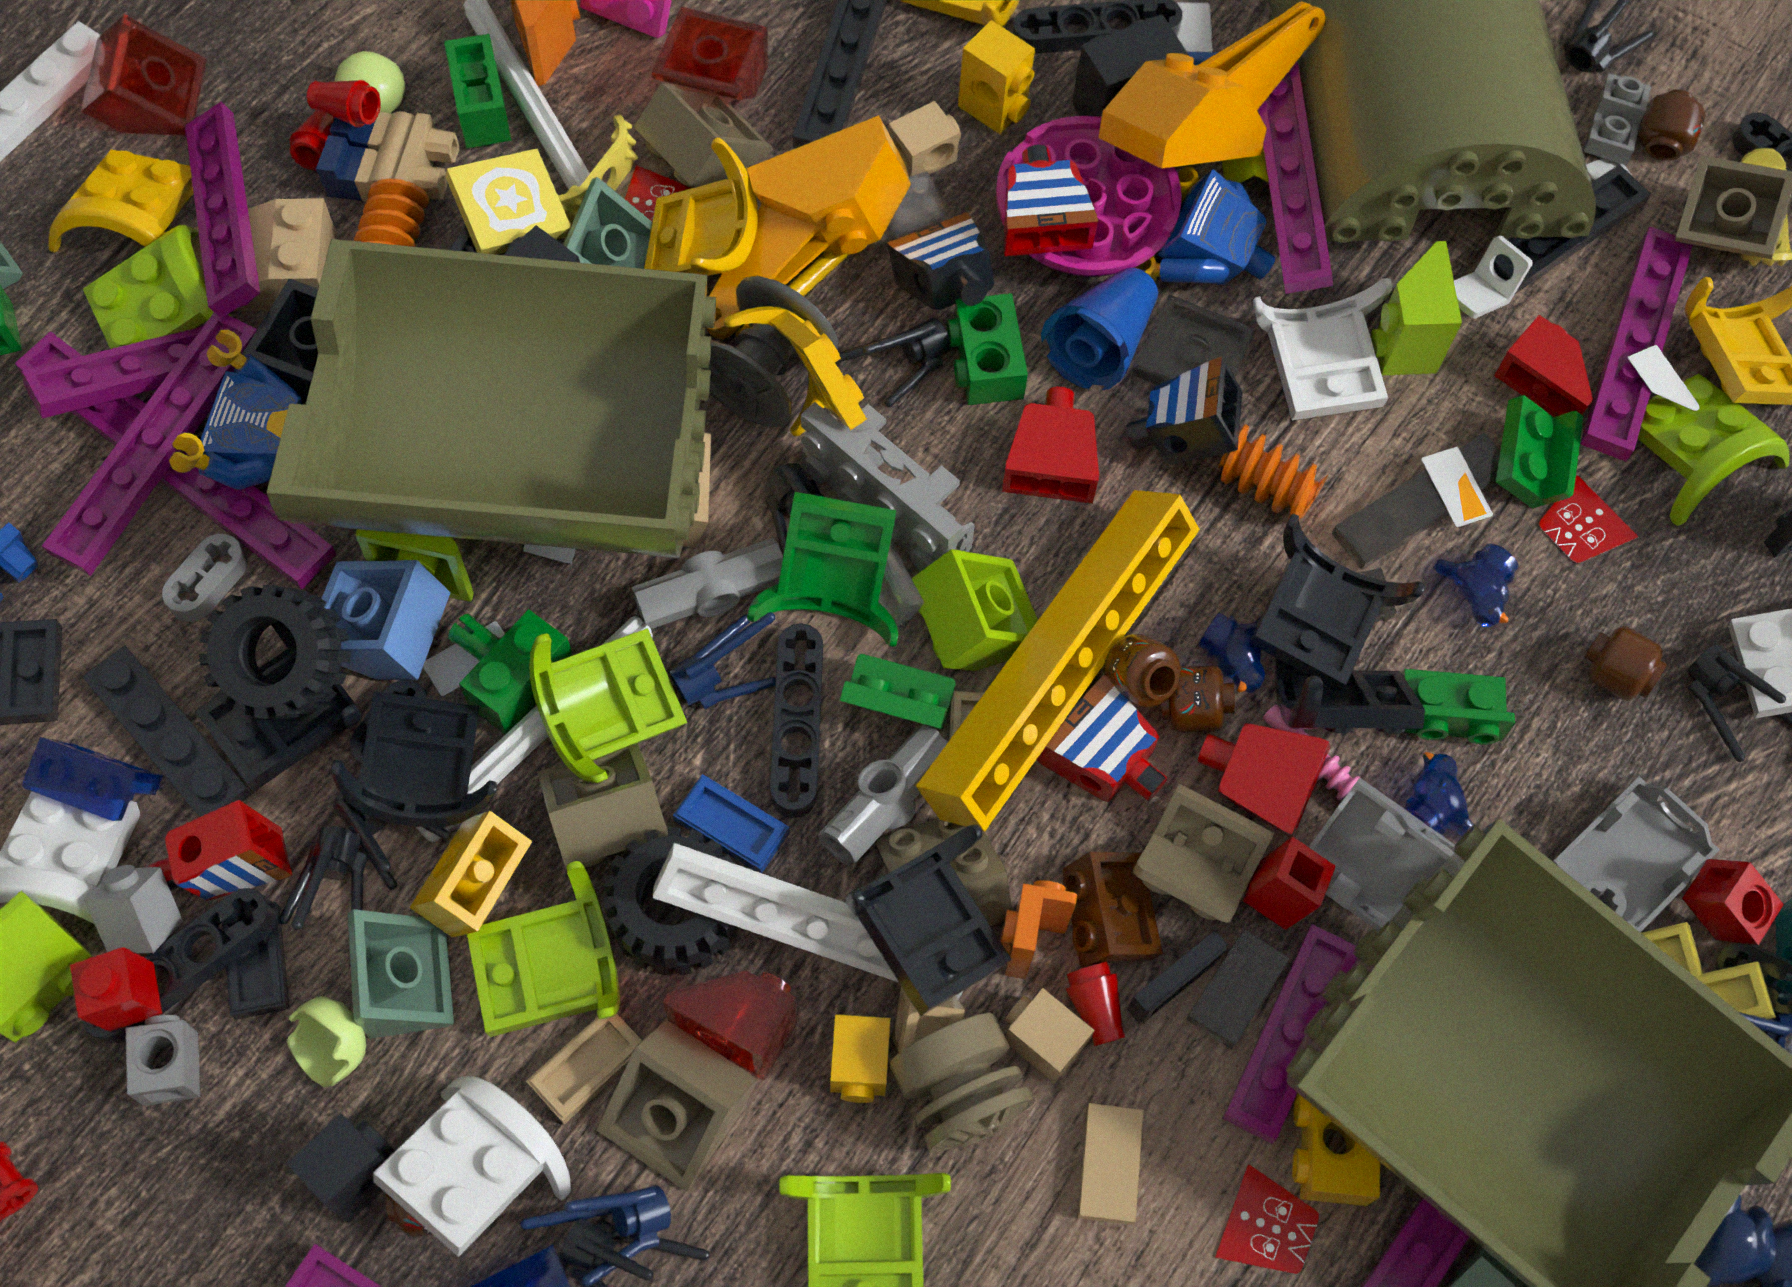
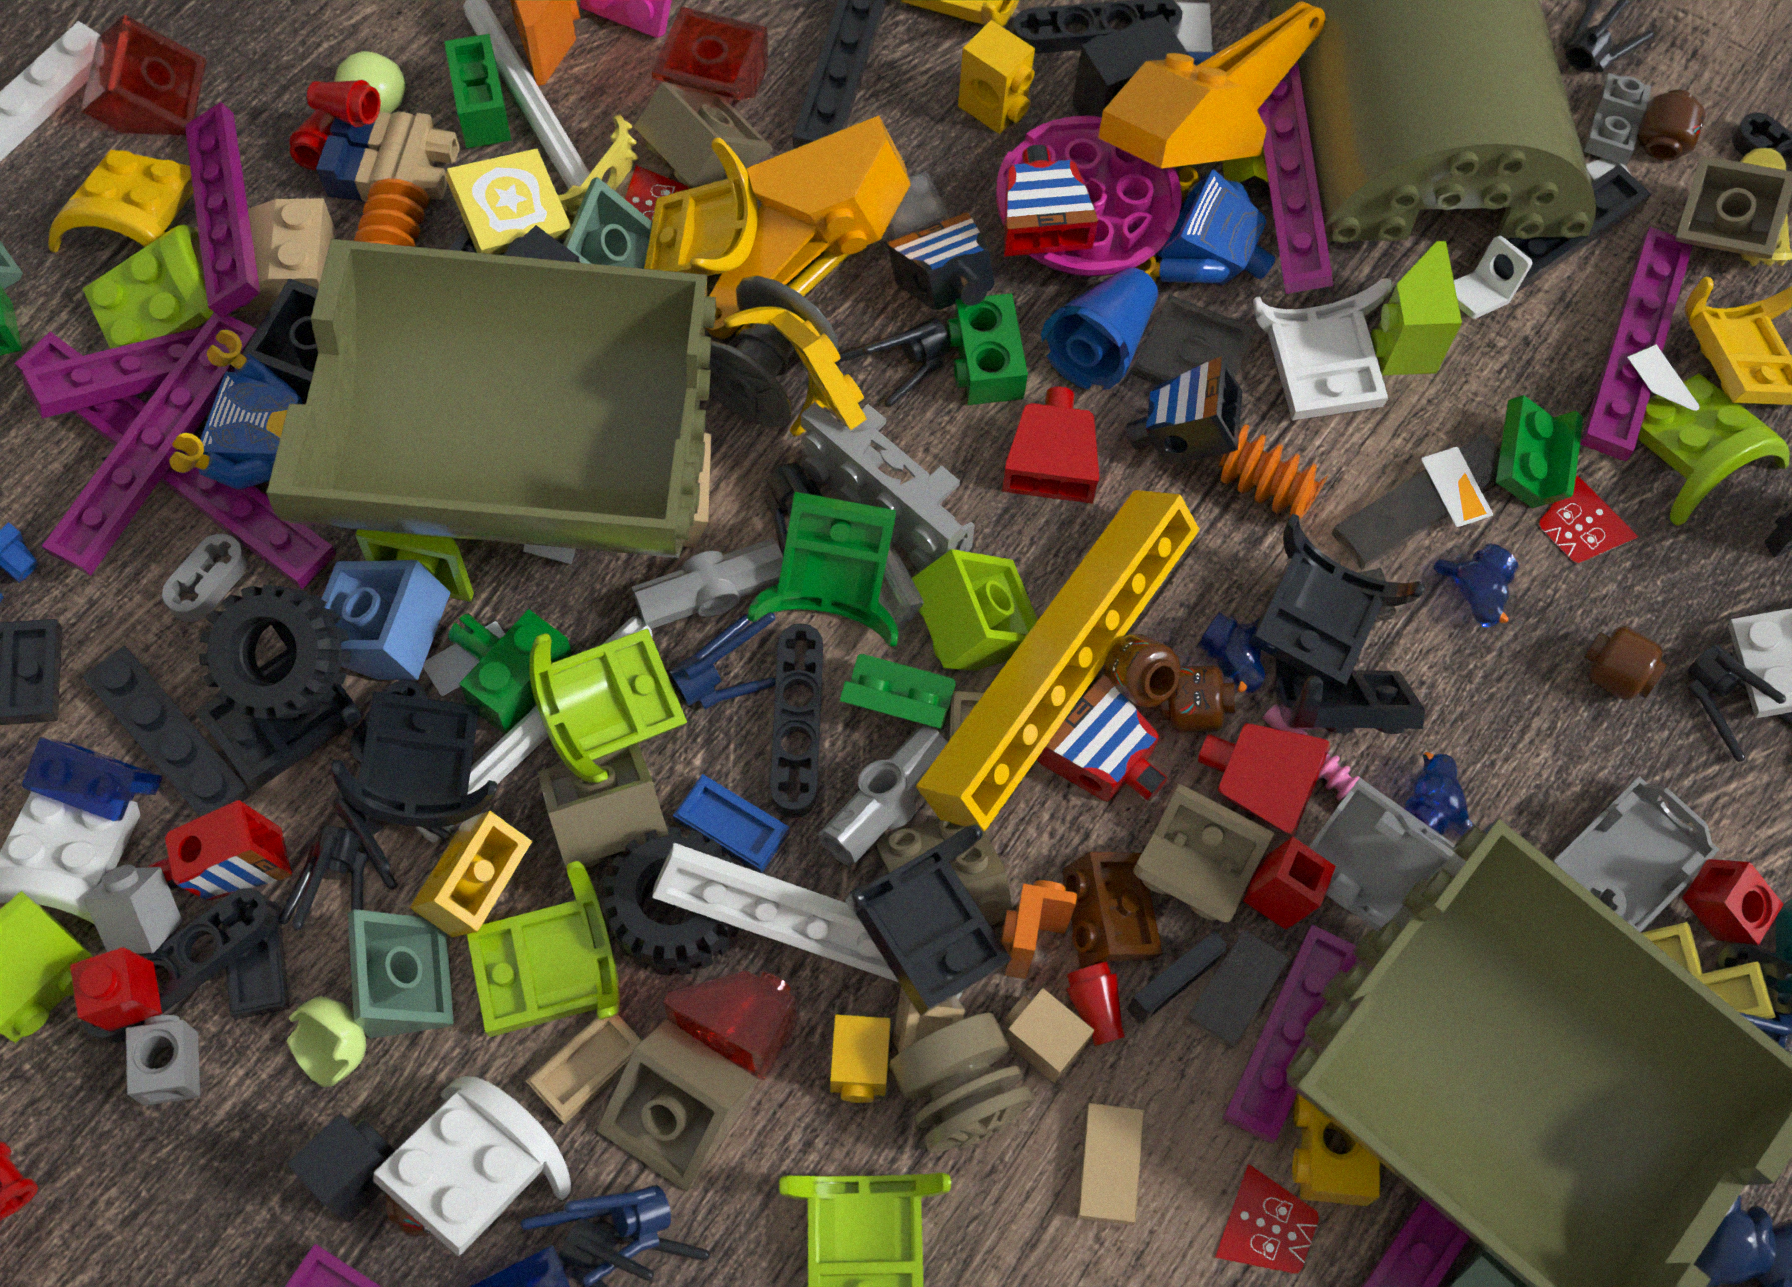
tan brick [888,101,961,183] -> none
green bracket [1402,669,1515,745] -> none
red slope [1494,315,1593,417] -> none

